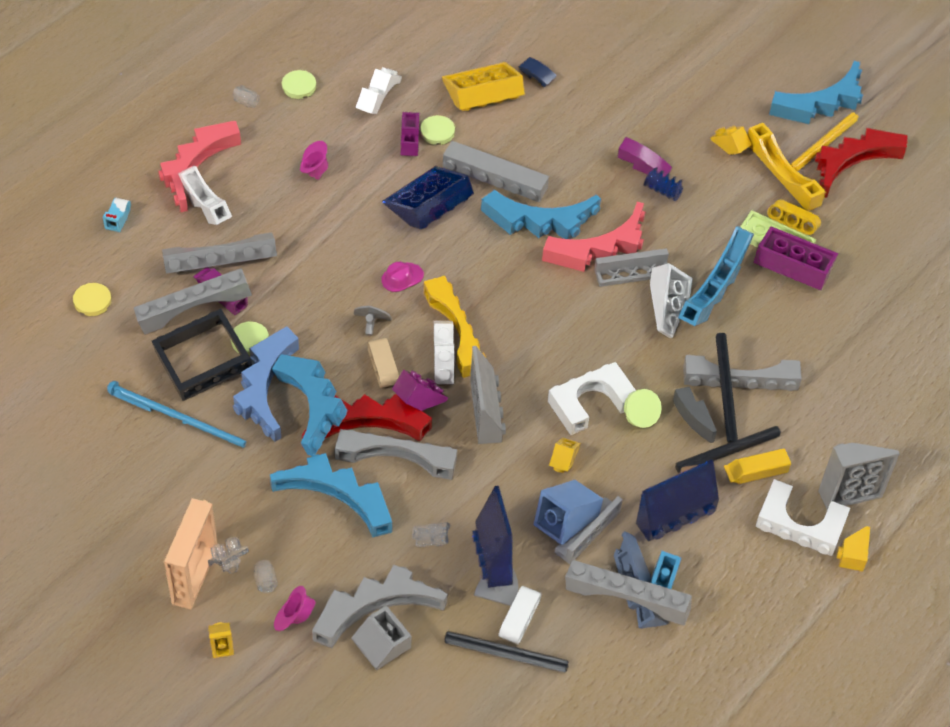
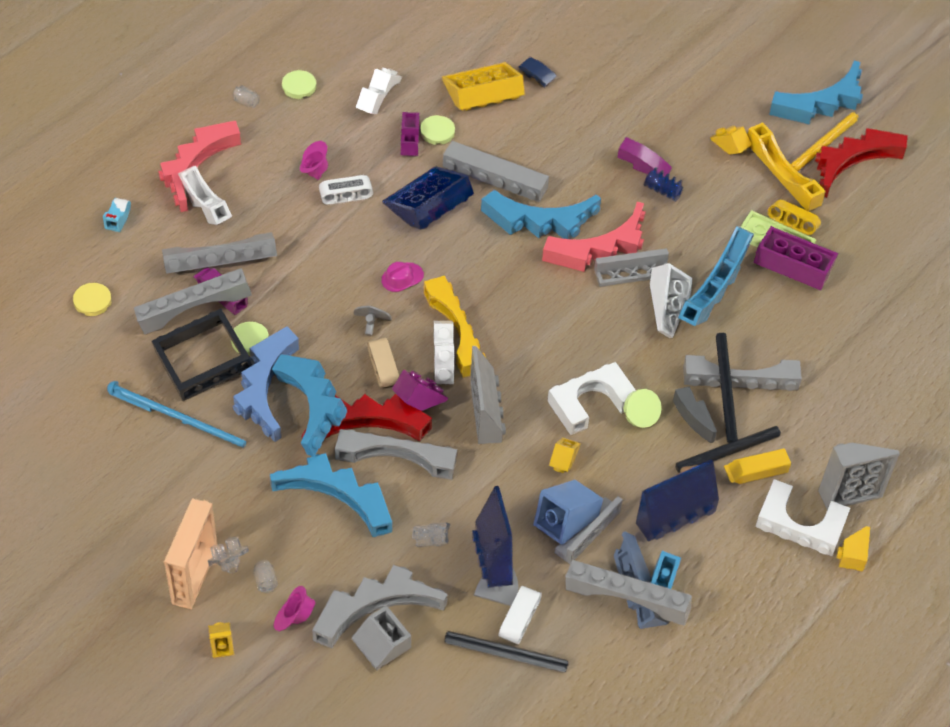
none -> white beam [319,175,373,205]

